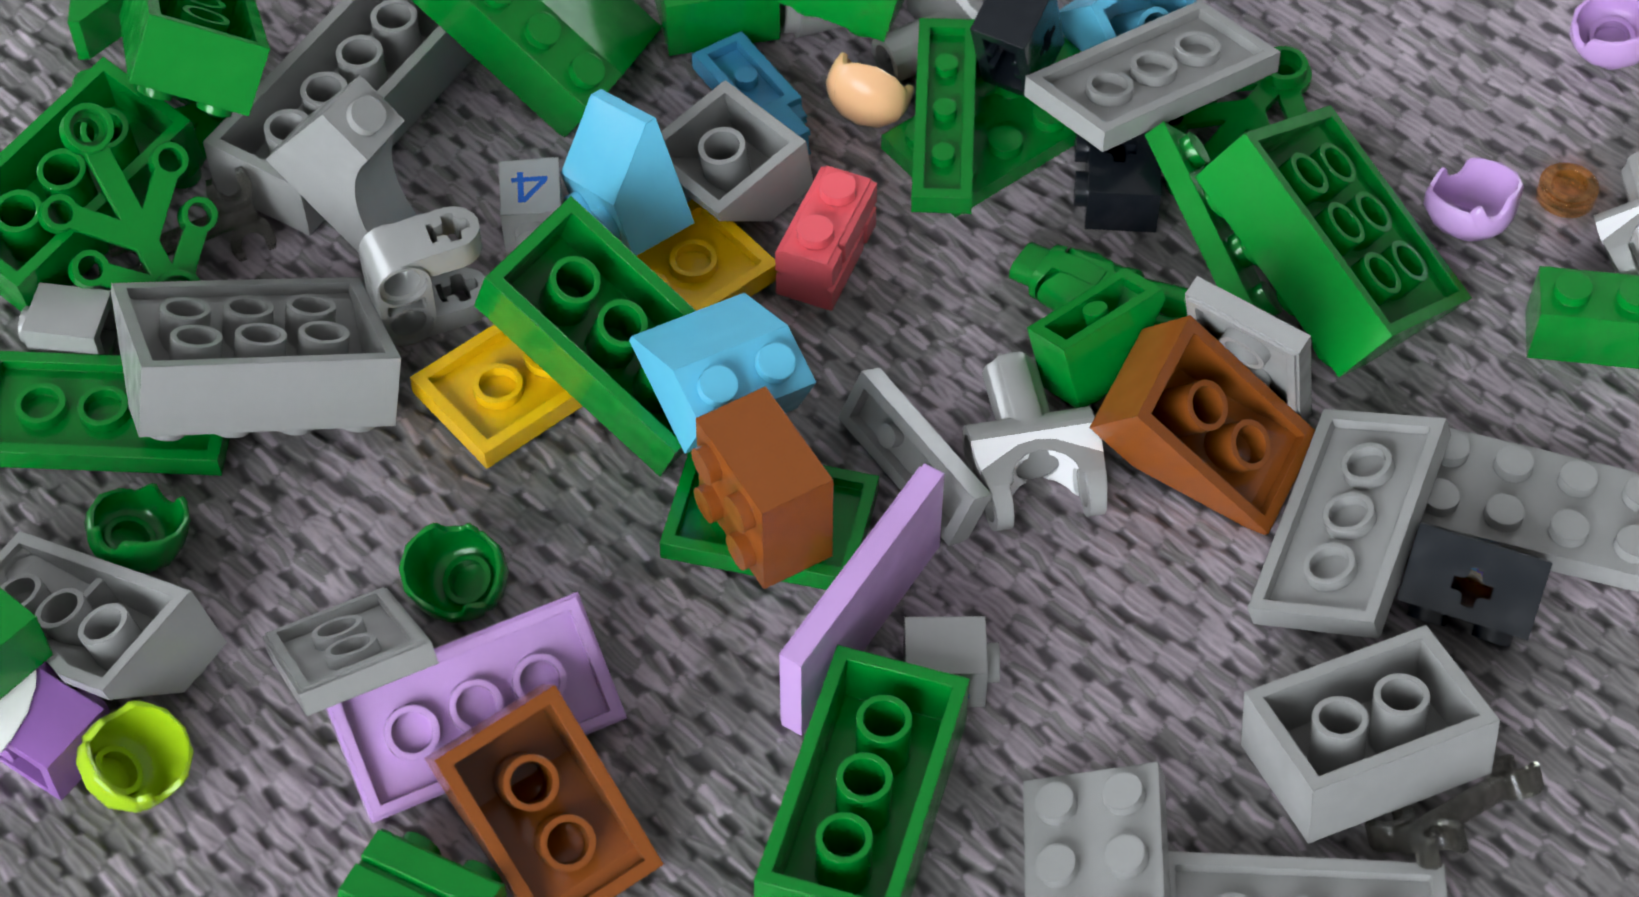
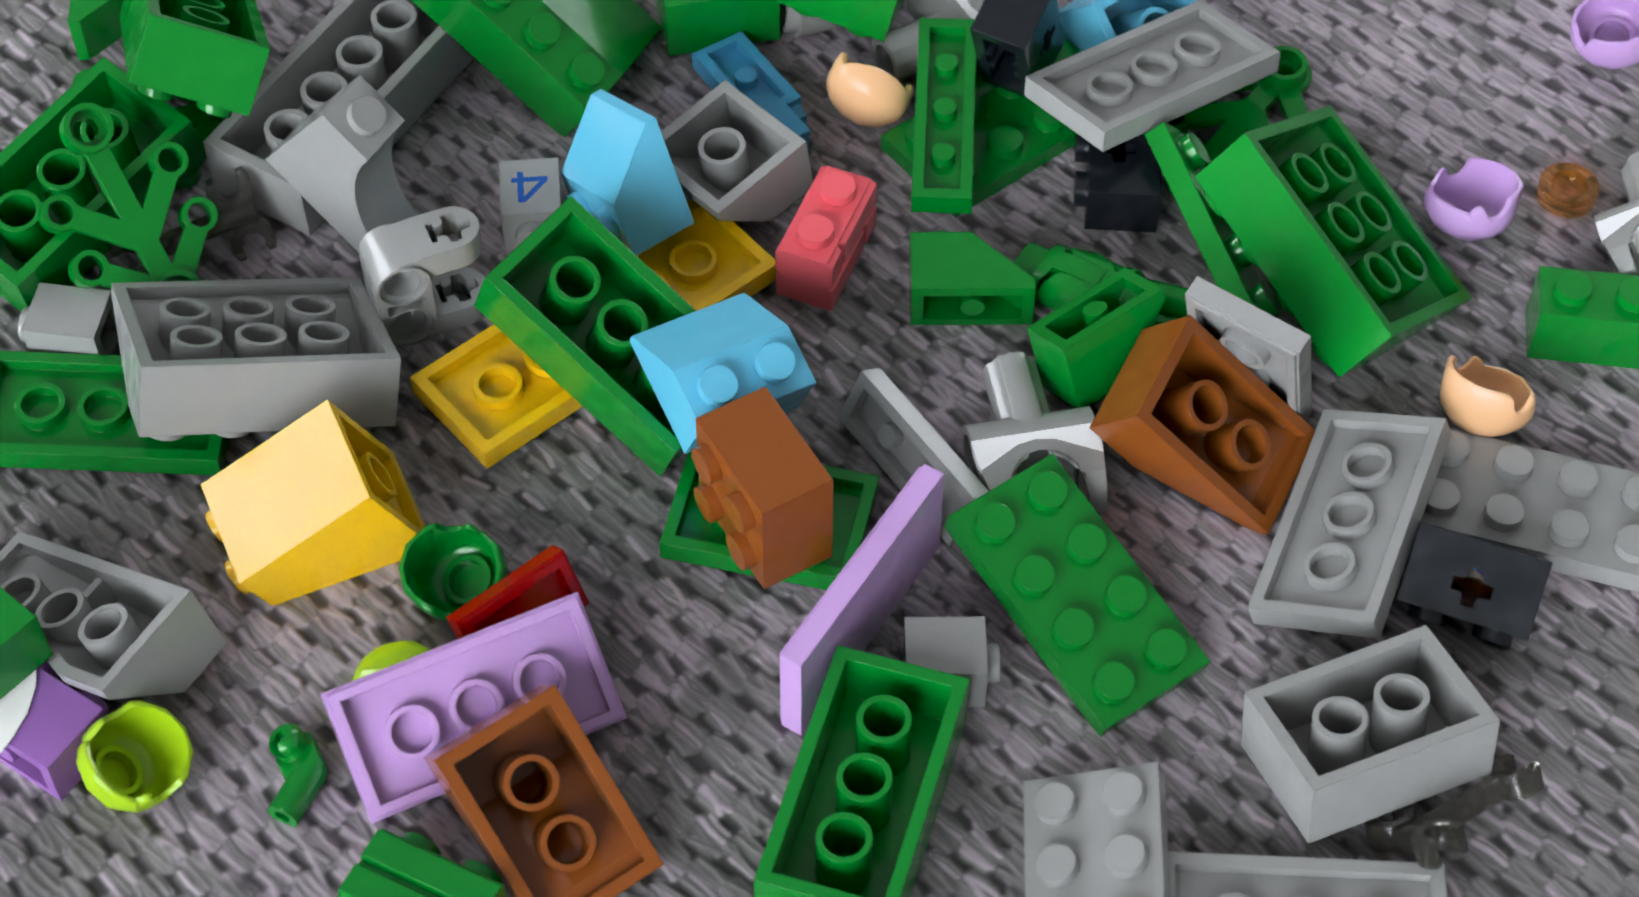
green hair [84,483,191,574] -> none
light grey tile [262,587,439,716] -> none
none -> yellow slope [201,399,426,606]
none -> green arm [267,723,328,827]
none -> red tile [446,545,589,639]
none -> green slope [908,231,1036,325]
none -> green plate [944,453,1210,737]
none -> light nougat hair [1439,355,1536,437]

